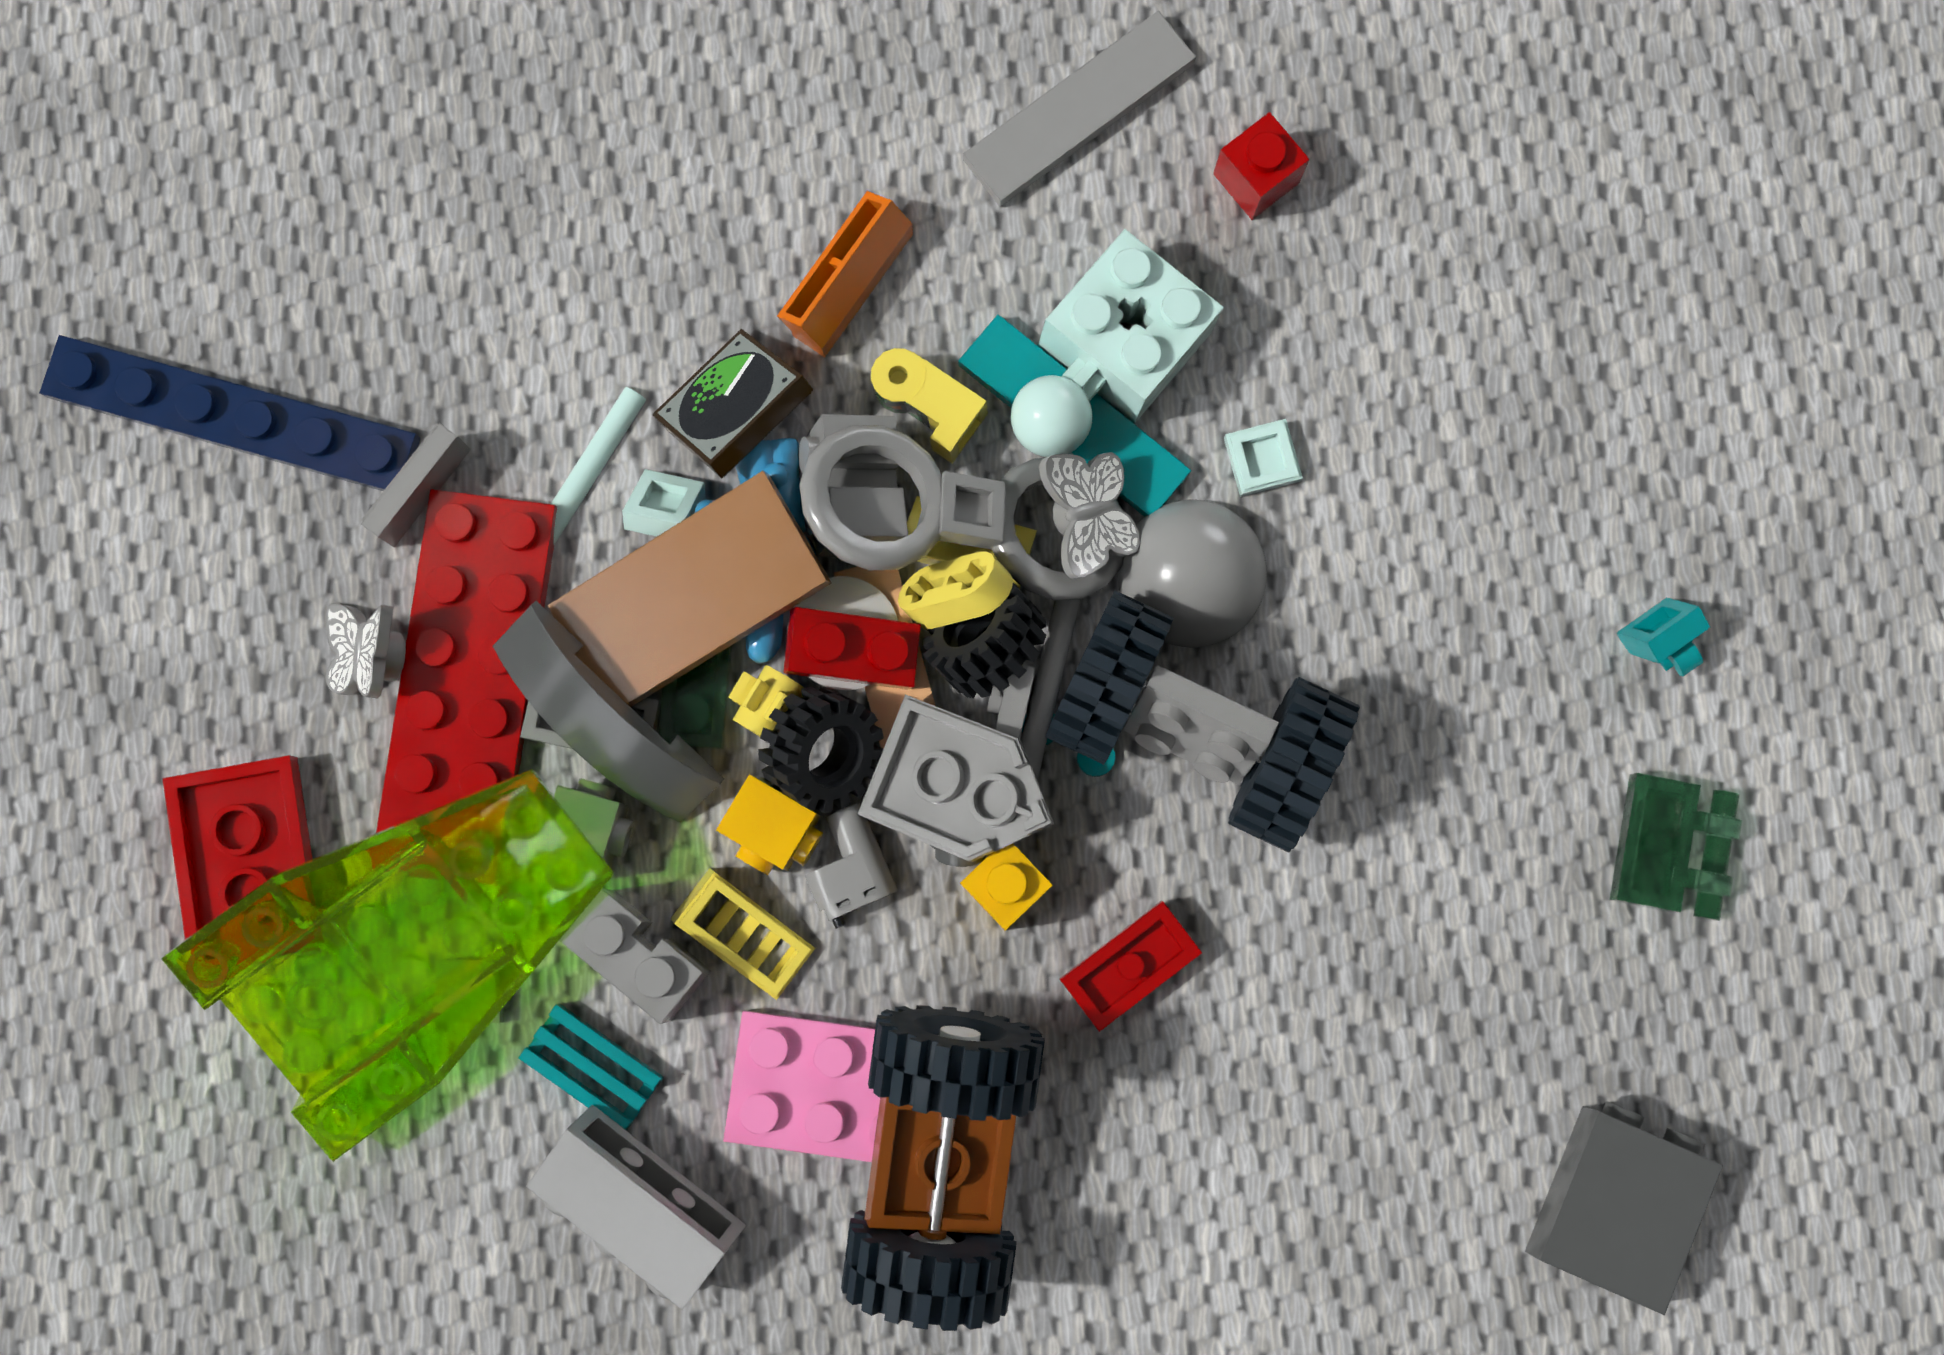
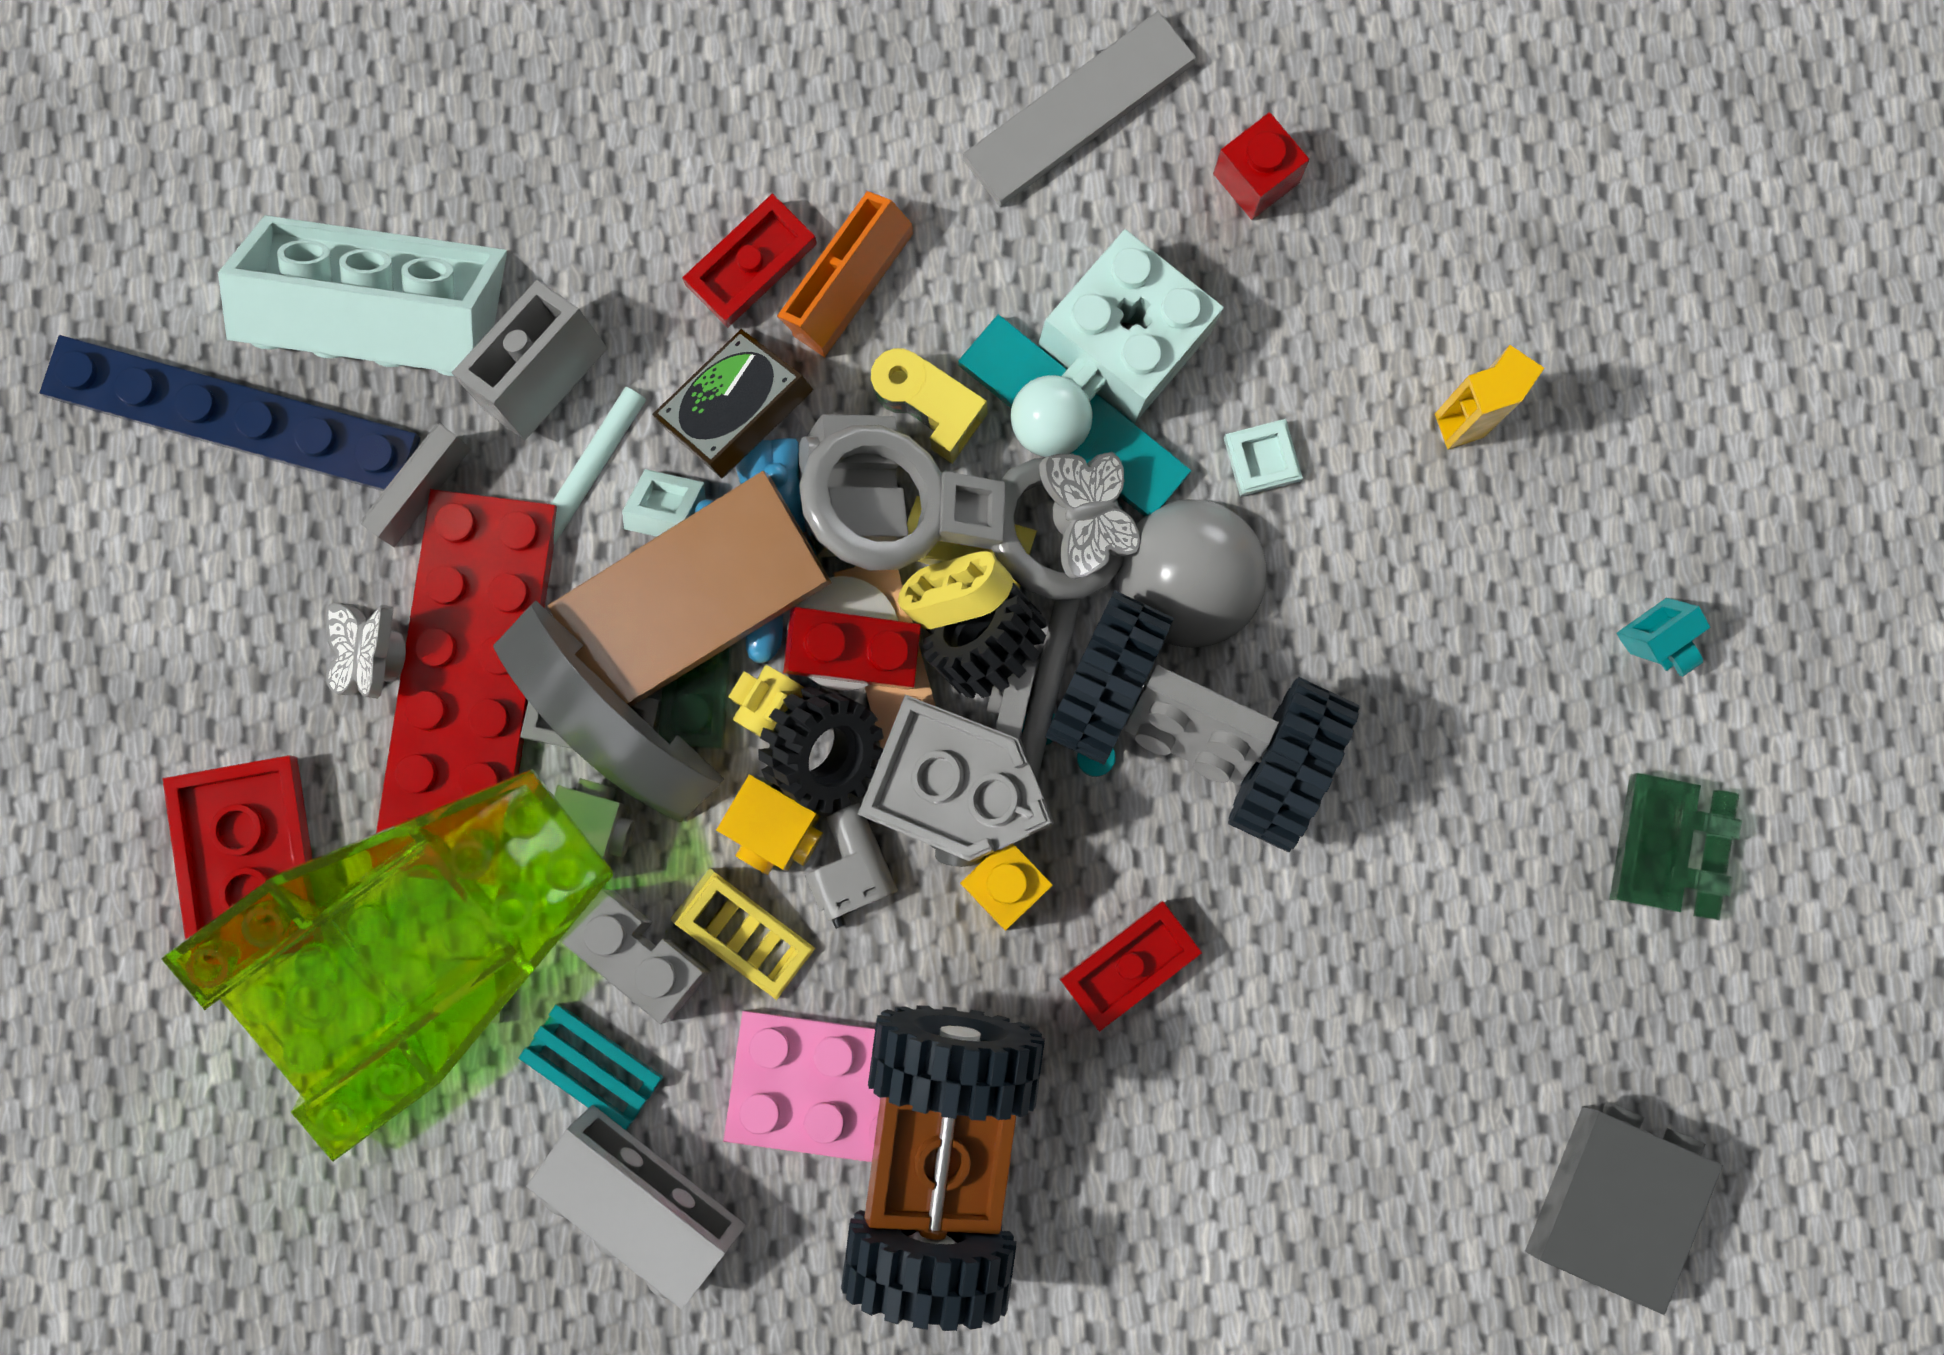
none -> light aqua slope [218,215,507,376]
none -> light grey brick [451,279,608,440]
none -> red plate [682,193,817,328]
none -> yellow piece [1435,345,1544,450]

